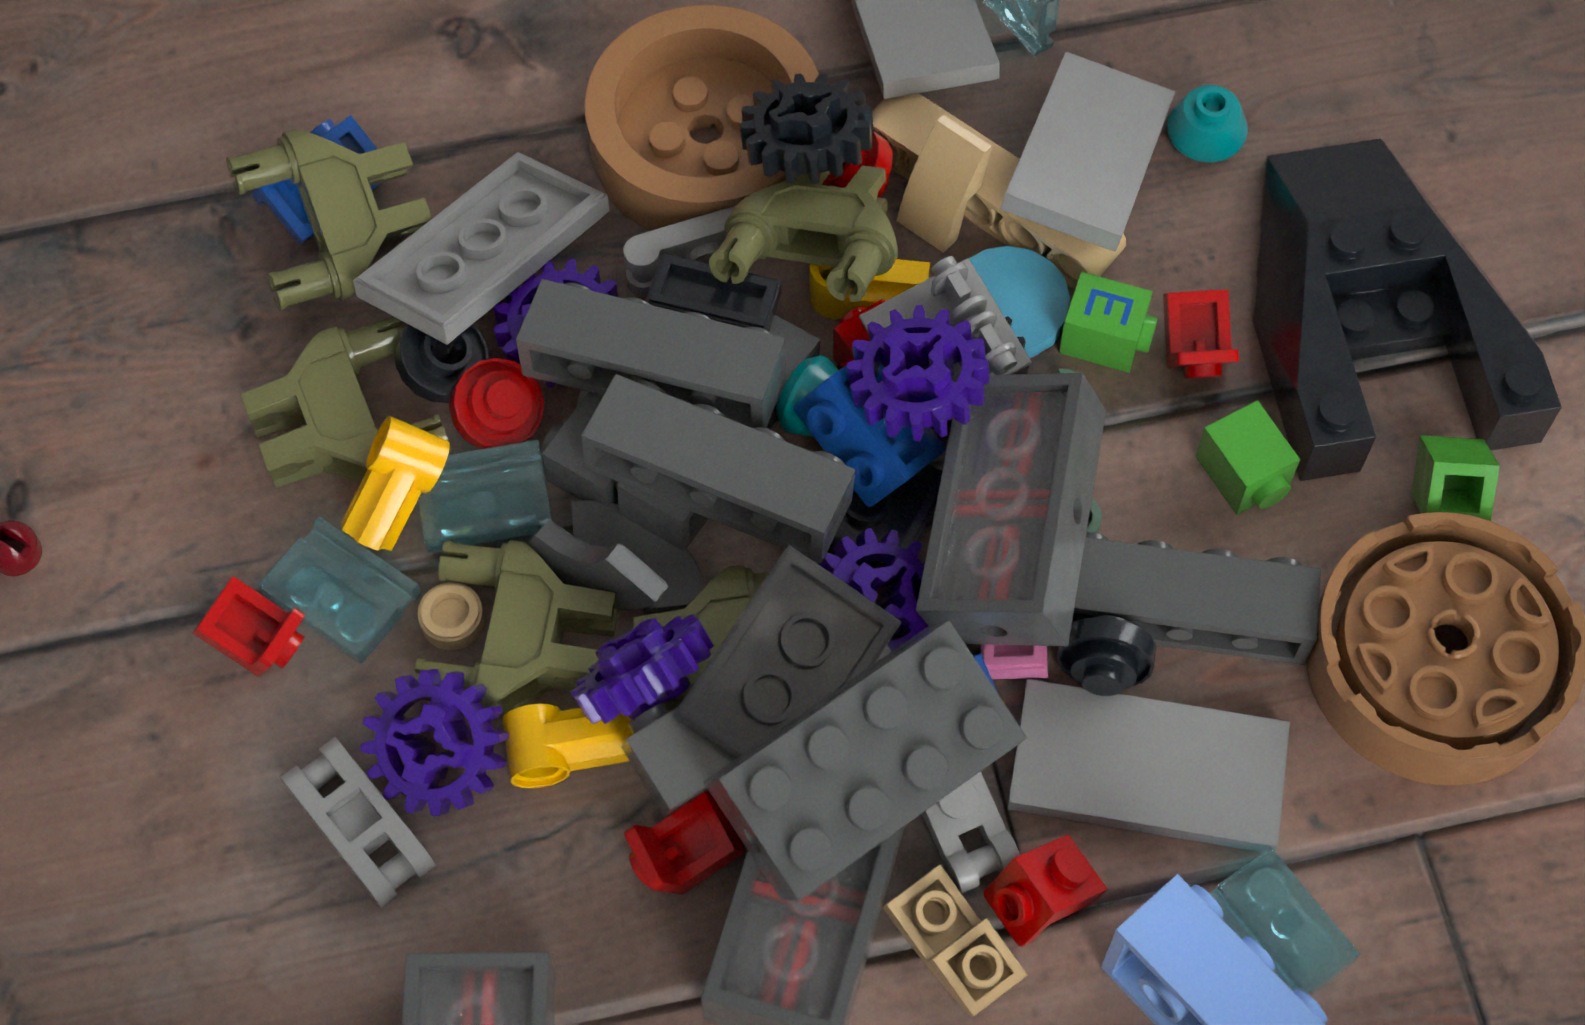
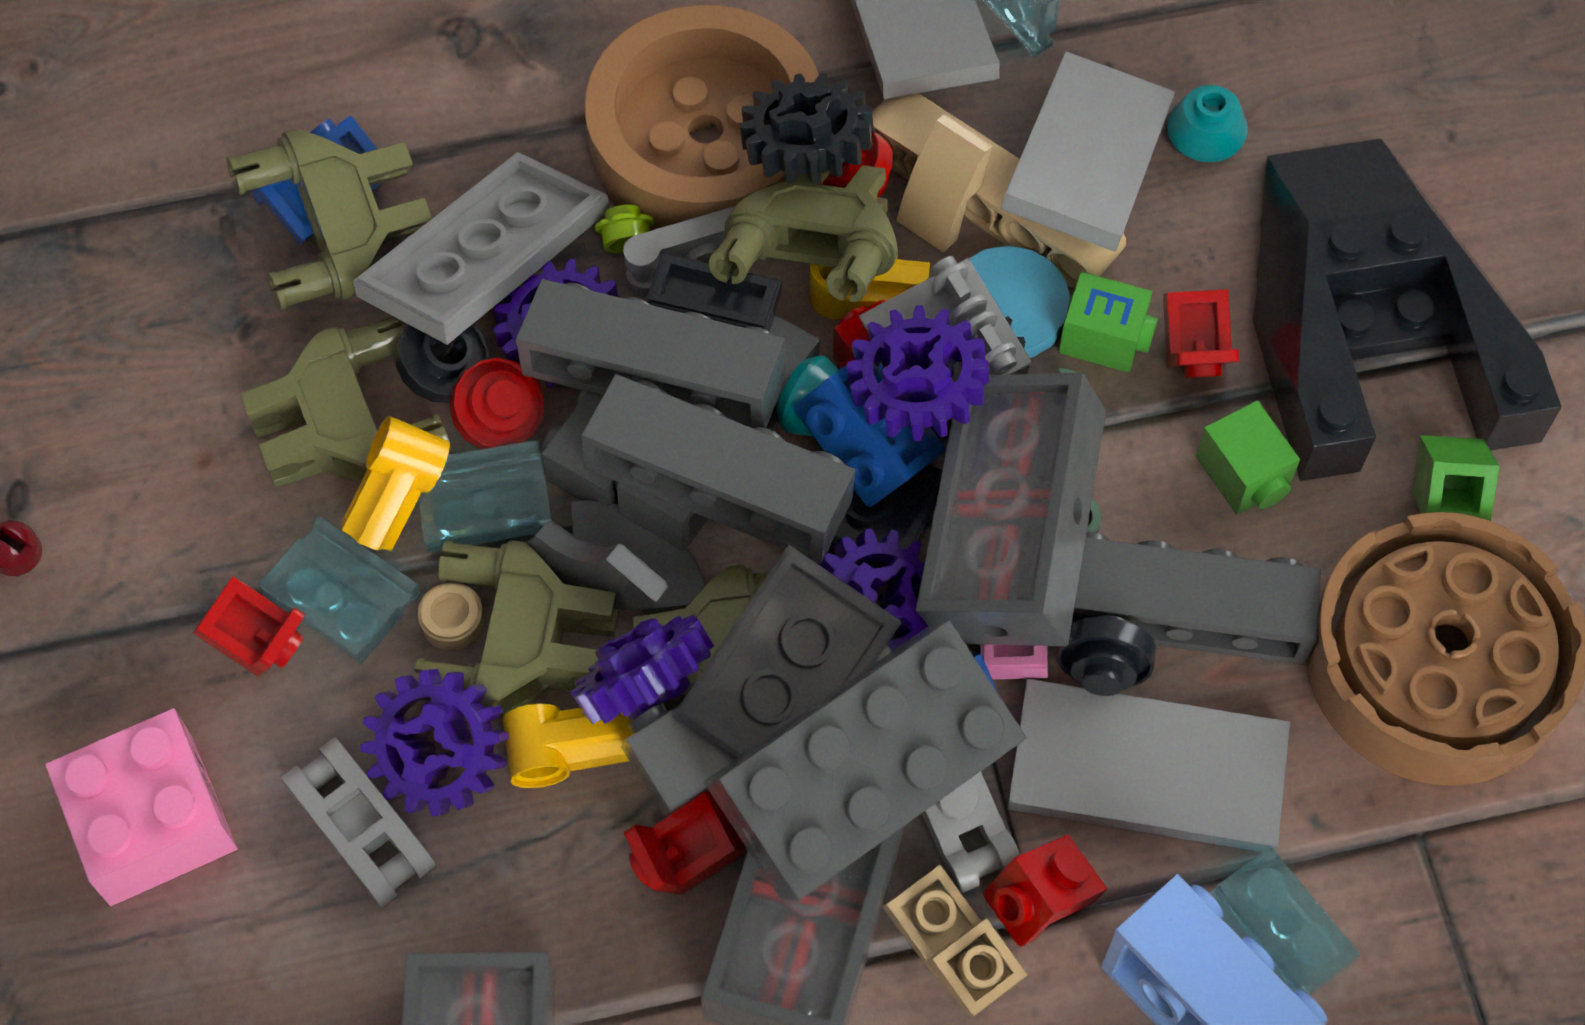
none -> bright pink brick [45,708,238,906]
none -> lime plate [595,205,654,254]

